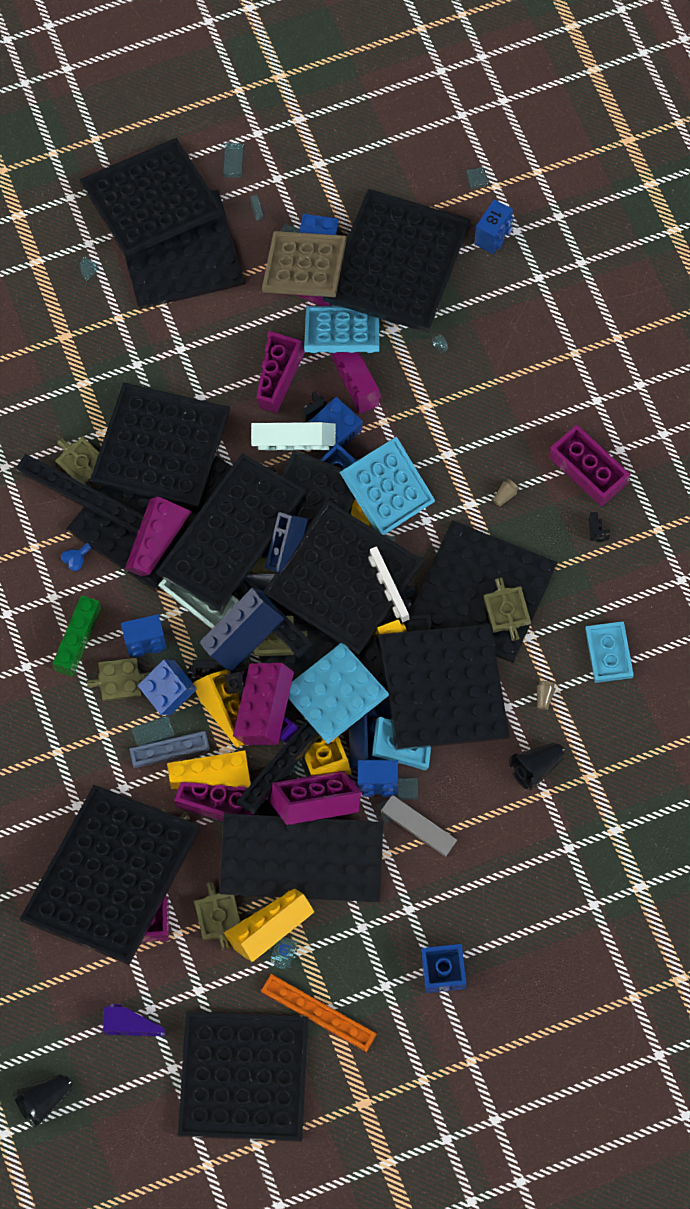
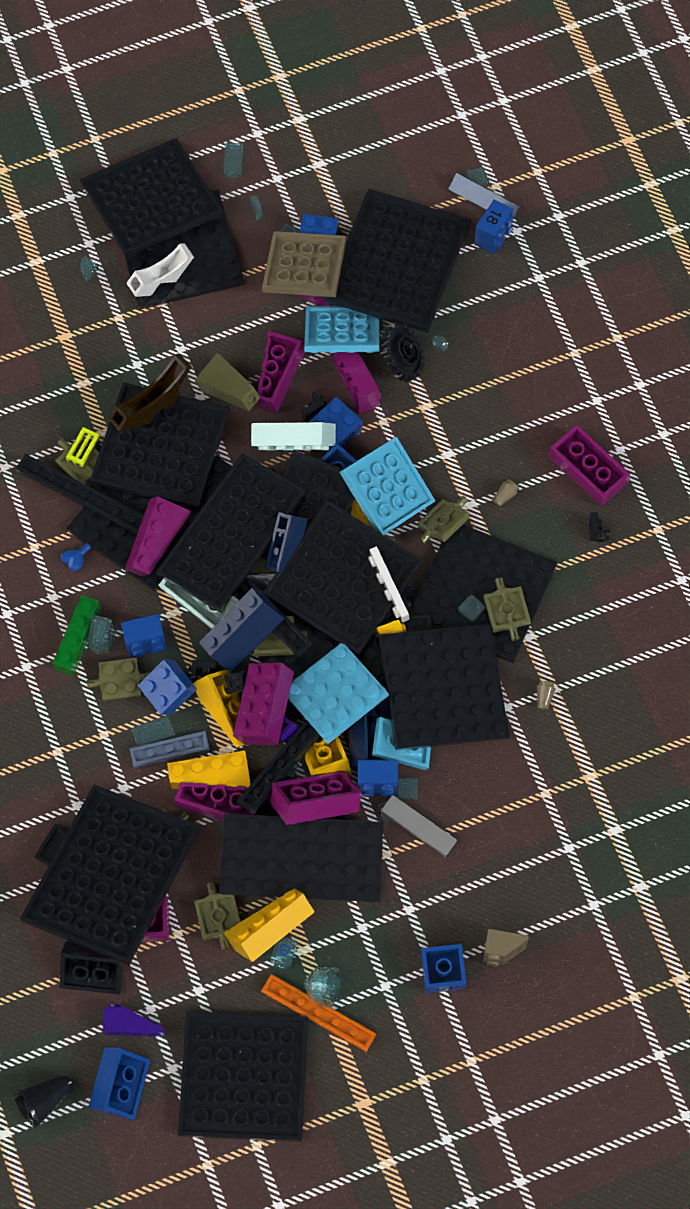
black cone [509,742,565,790] -> none
medium azure plate [585,621,634,683] -> none
none -> black tile [34,824,68,866]
none -> black slope [60,941,125,994]
none -> neon yellow tile [66,427,100,467]
none -> clear light blue slope [88,614,115,654]
none -> blue slope [88,1047,150,1120]
none -> dark brown arch [108,354,192,431]
none -> white arch [127,244,194,297]
none -> olive slope [195,353,260,411]
none -> clear light blue cylinder [304,966,341,1008]
none -> black gear [379,322,425,382]
none -> olive plate [417,496,470,544]
none -> sand blue tile [449,173,519,217]
none -> clear light blue tile [458,595,486,622]
none -> dark tan slope [483,929,529,967]

